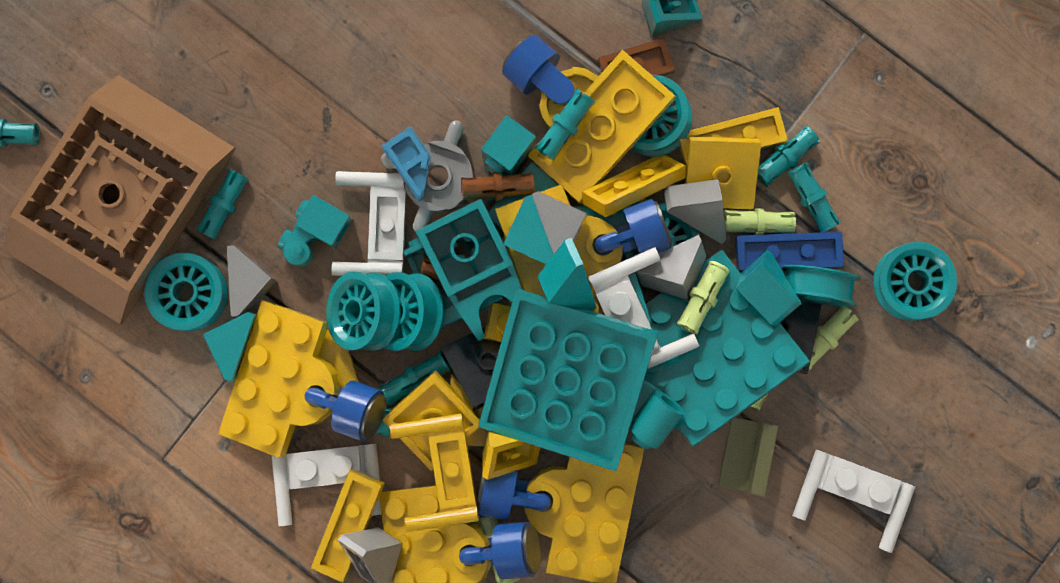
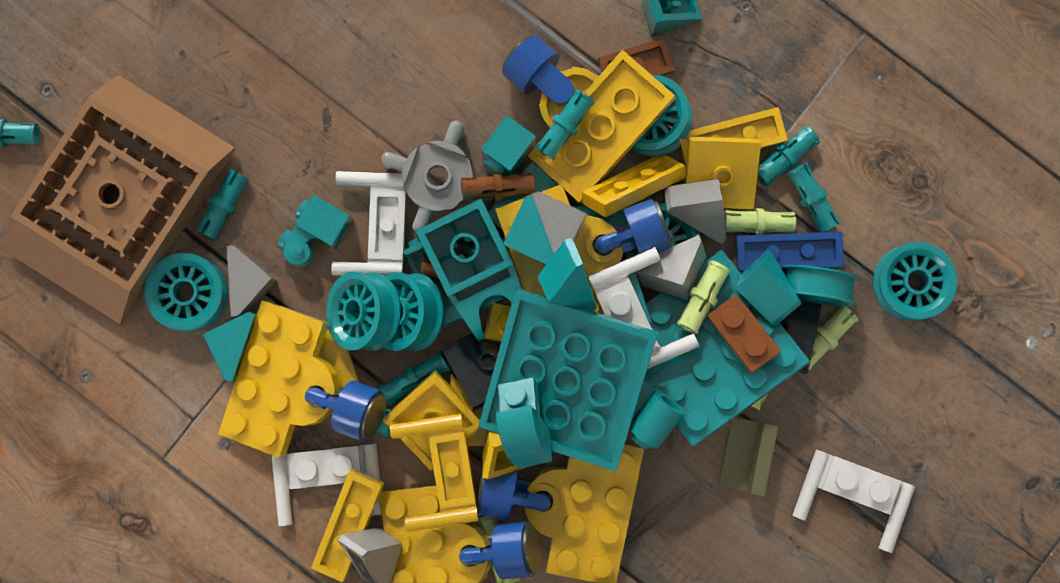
dark azure tile [381,126,431,201] -> none
none -> teal brick [496,377,552,468]
none -> dark orange plate [707,294,781,375]

